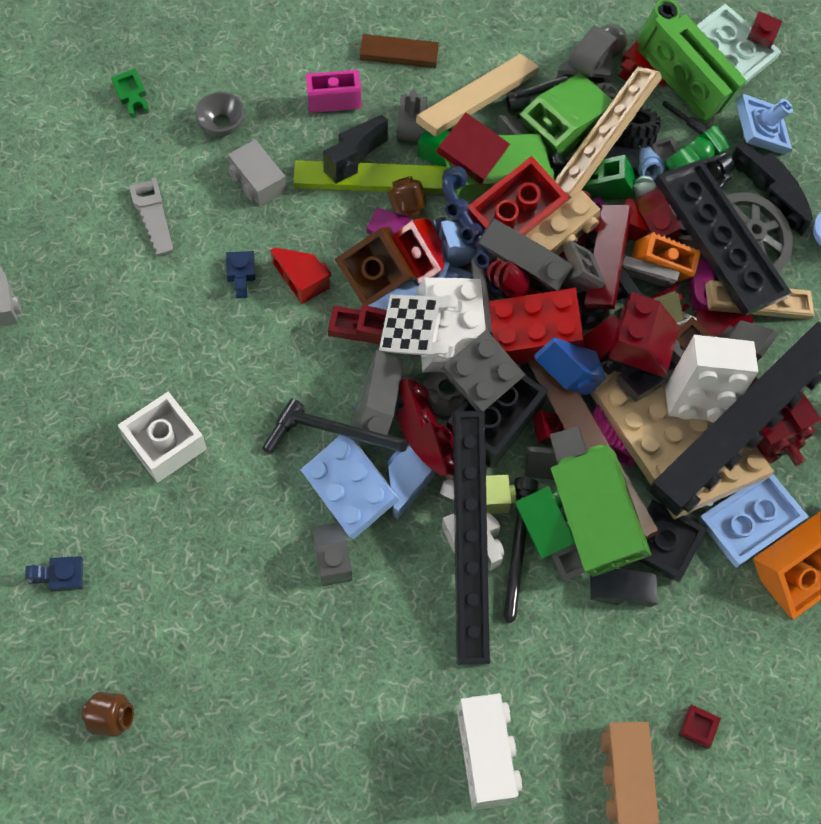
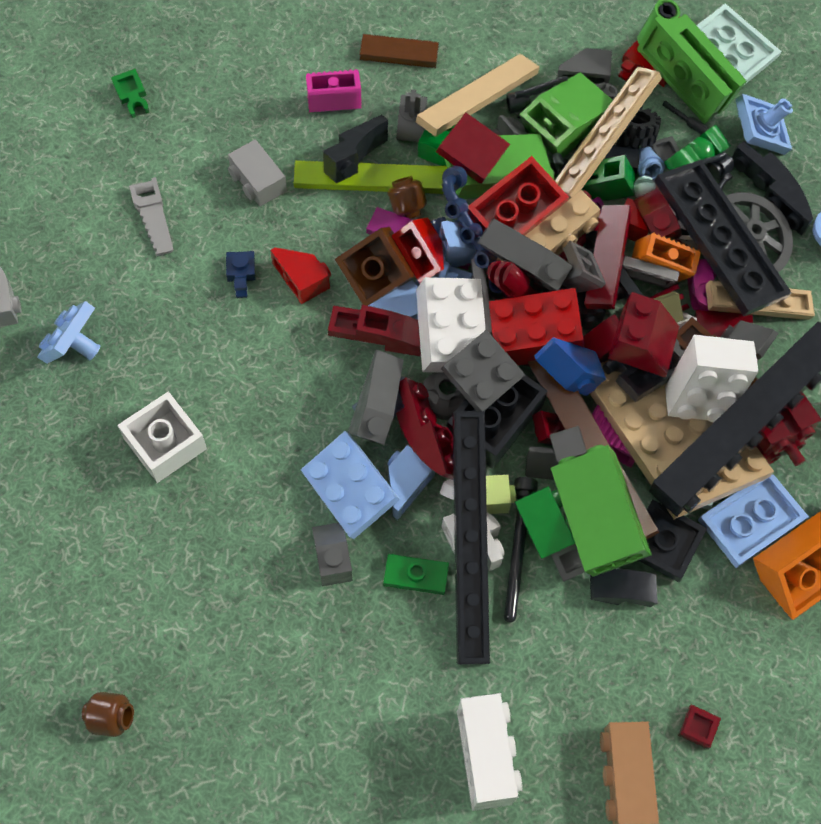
dark blue plate [25,556,83,592] -> none
dark grey piece [195,92,244,136] -> none
black bar [262,398,408,454] -> none
white flag [379,295,464,359] -> none
dark grey beam [568,23,627,77] -> none
dark red bracket [747,11,783,49] -> none
none -> light blue plate [37,301,100,364]
none -> green plate [383,554,449,595]

